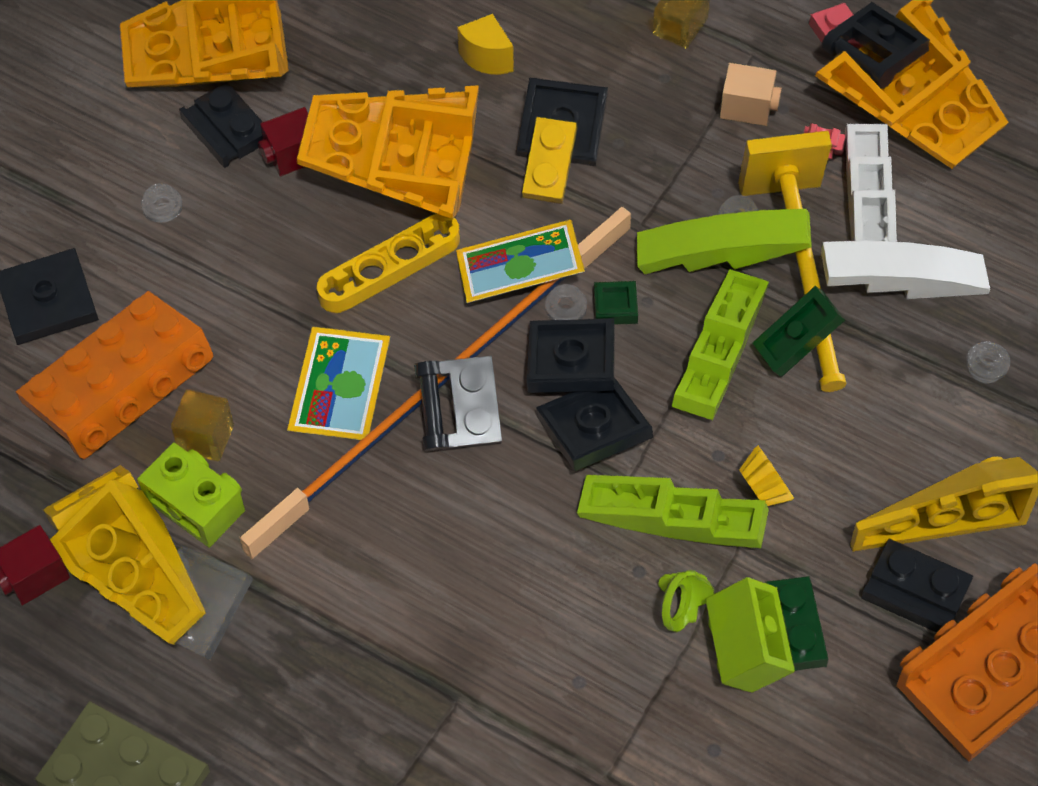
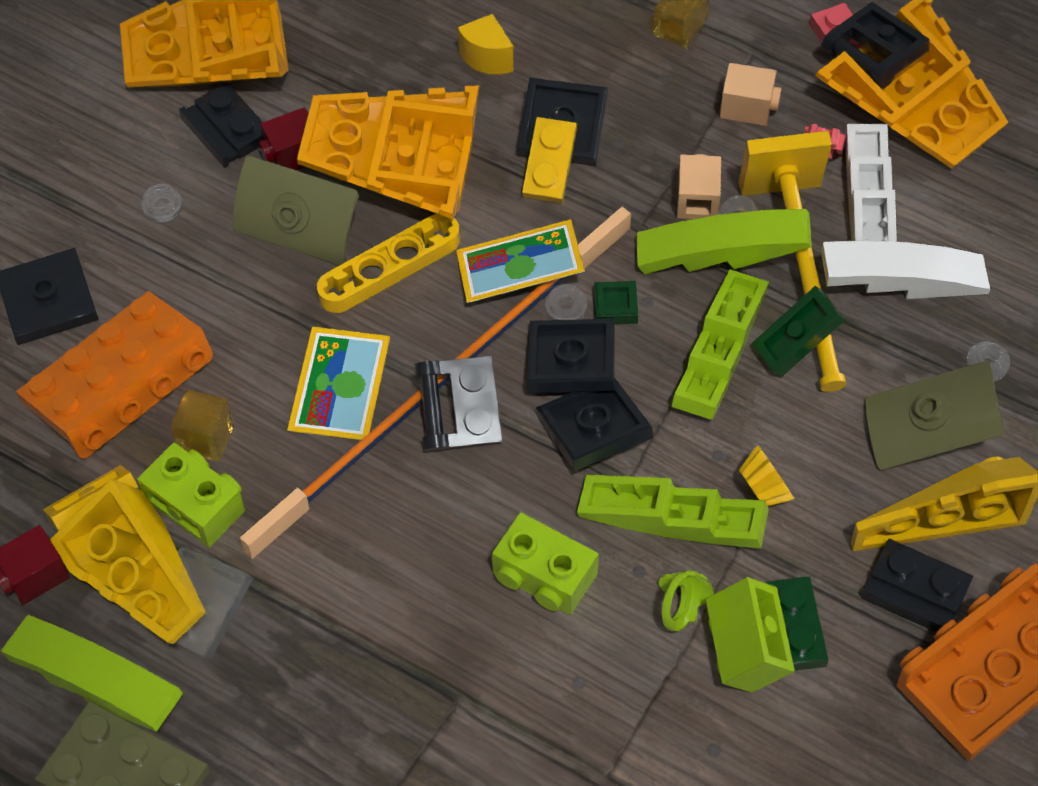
none -> lime slope [1,615,183,732]
none -> olive shield [233,156,359,265]
none -> lime brick [492,512,599,616]
none -> light nougat brick [677,154,721,219]
none -> olive shield [866,361,1006,470]

